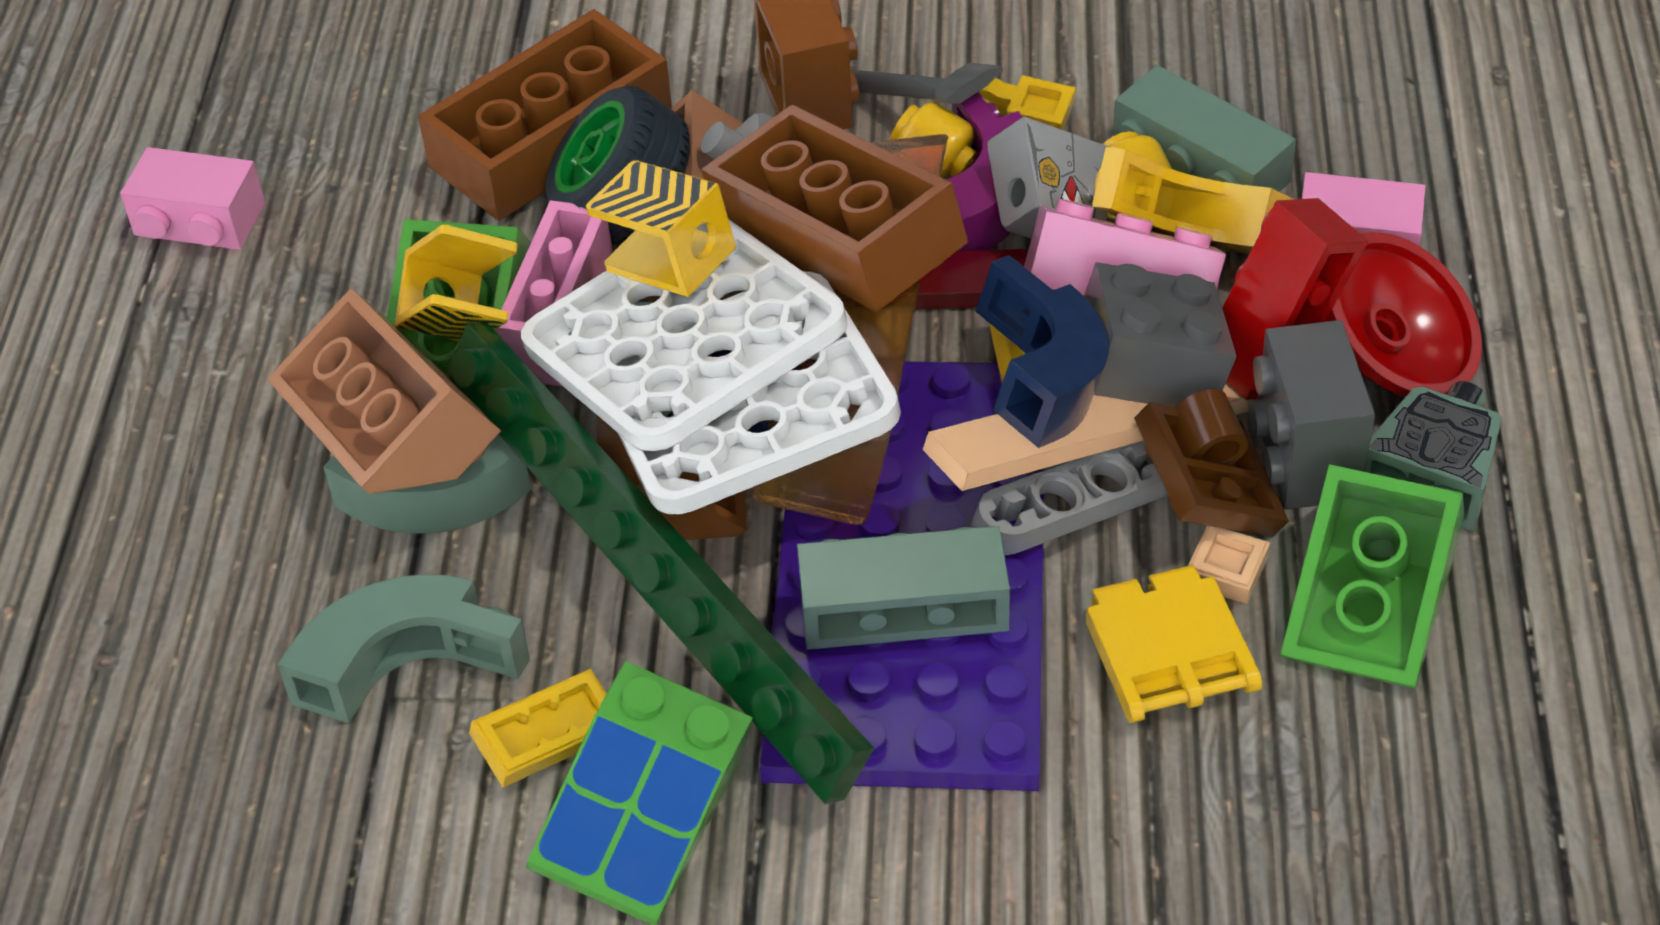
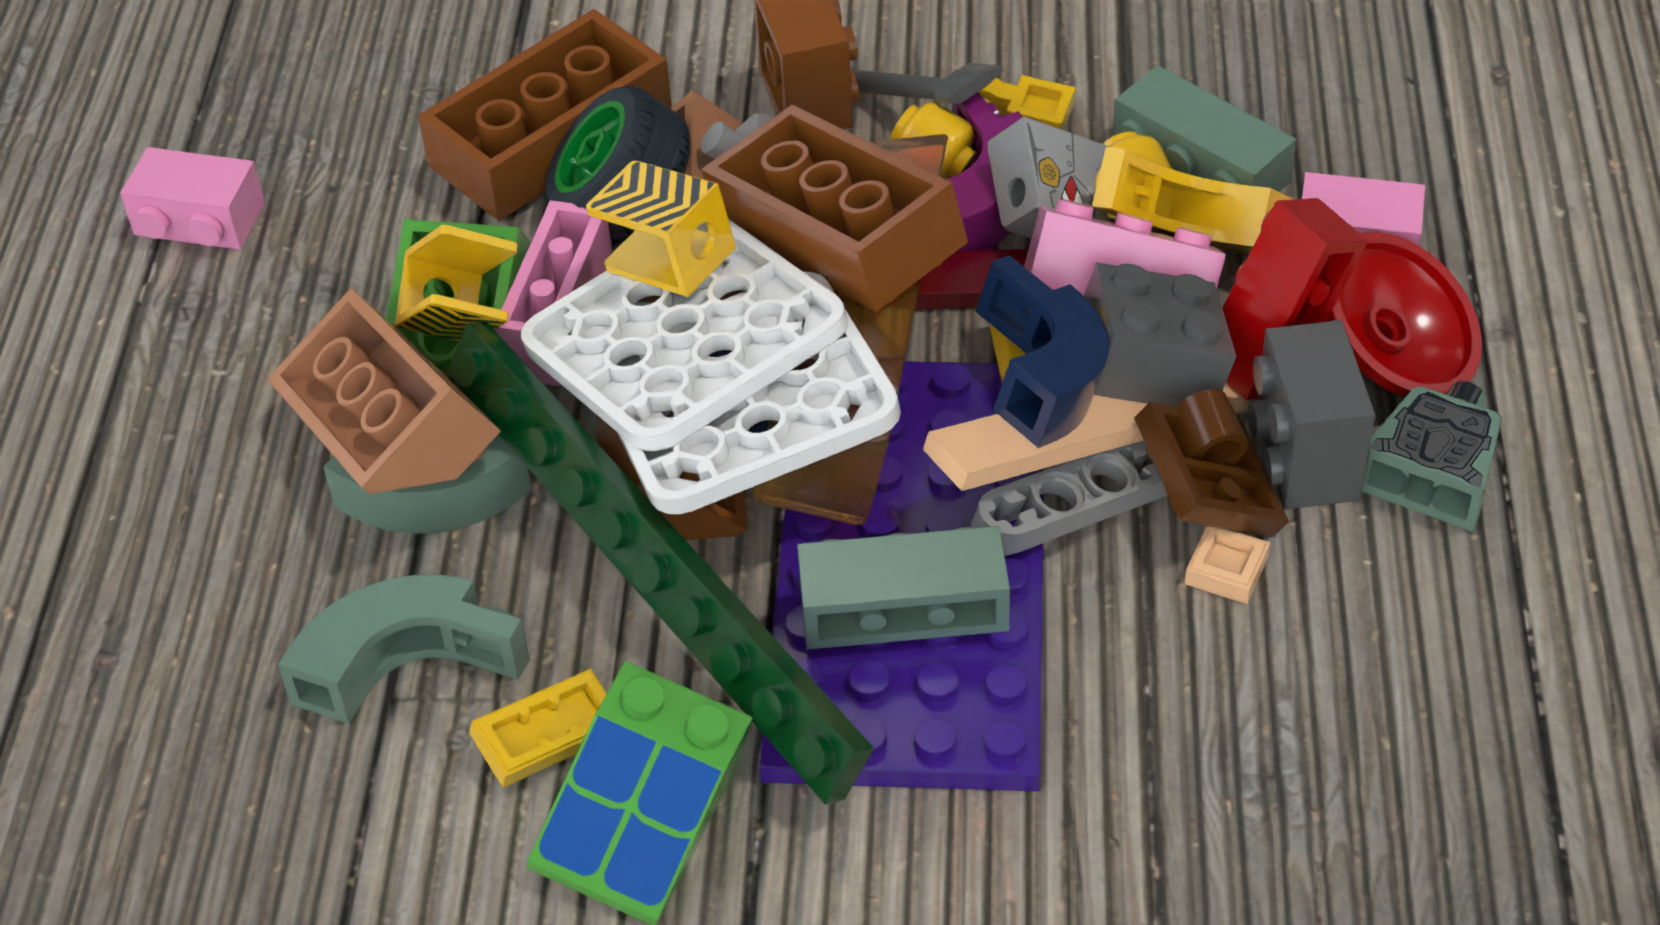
yellow plate [1086,565,1262,723] -> none
bright green slope [1280,464,1464,690] -> none

